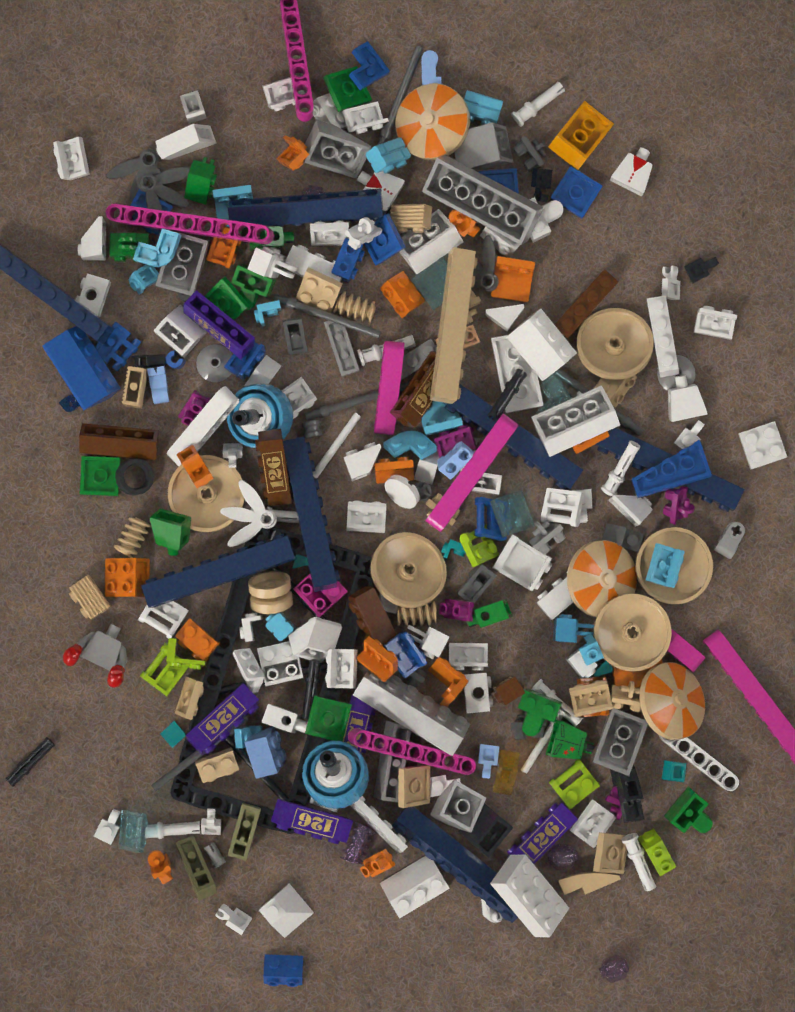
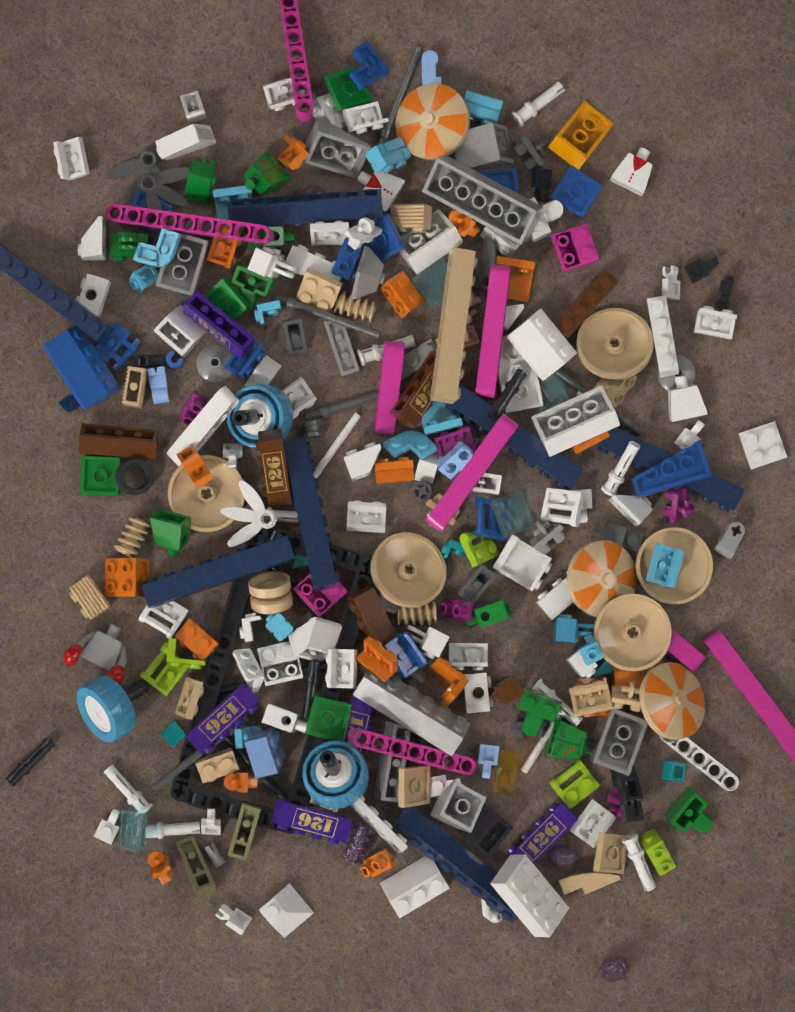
blue bracket [263,954,303,987] -> none
white tile [385,475,420,509] -> none
none -> dark azure wheel [77,676,150,743]
none -> white pin [104,764,153,817]
none -> orange hips [223,771,257,793]
none -> green torso [244,151,291,195]
none -> light grey slope [351,246,386,299]
none -> dark pink beam [475,264,511,399]
none -> dark pink slope [551,223,599,272]
none -> black plate [714,275,734,310]

